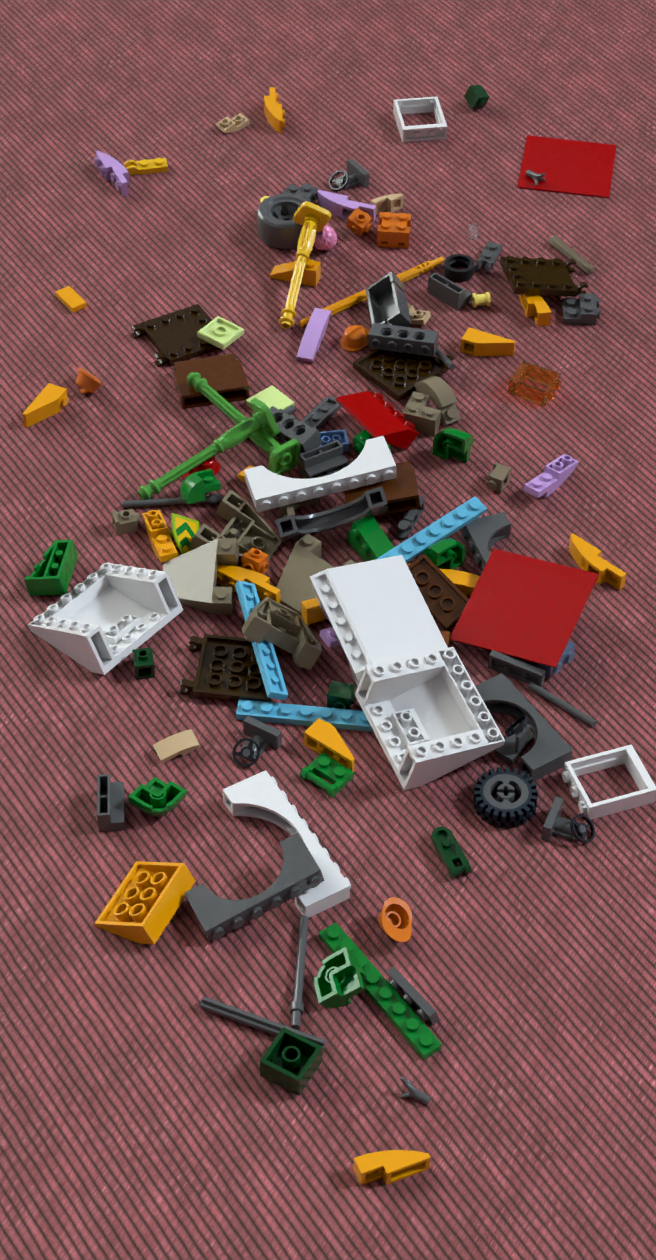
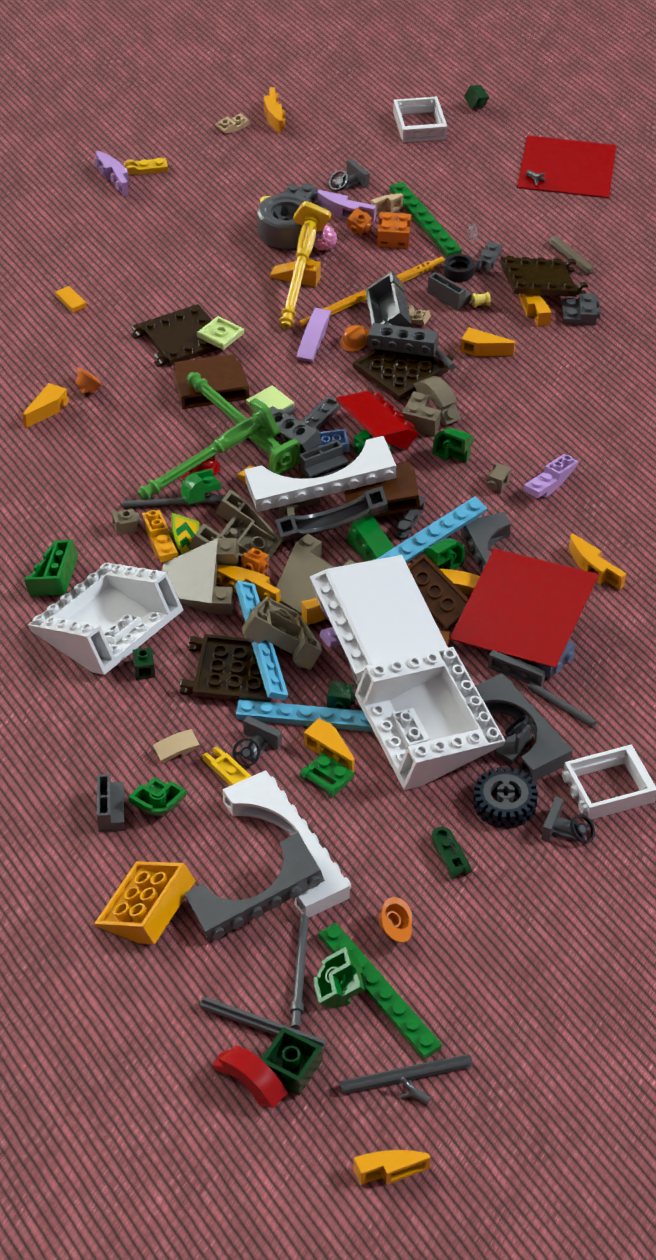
dark grey plate [387,966,440,1025] -> none
clear orange window [508,361,562,406] -> none
none -> yellow hinge [202,746,252,786]
none -> red arch [211,1045,288,1108]
none -> dark grey axle [340,1054,472,1094]
none -> green plate [389,182,462,257]

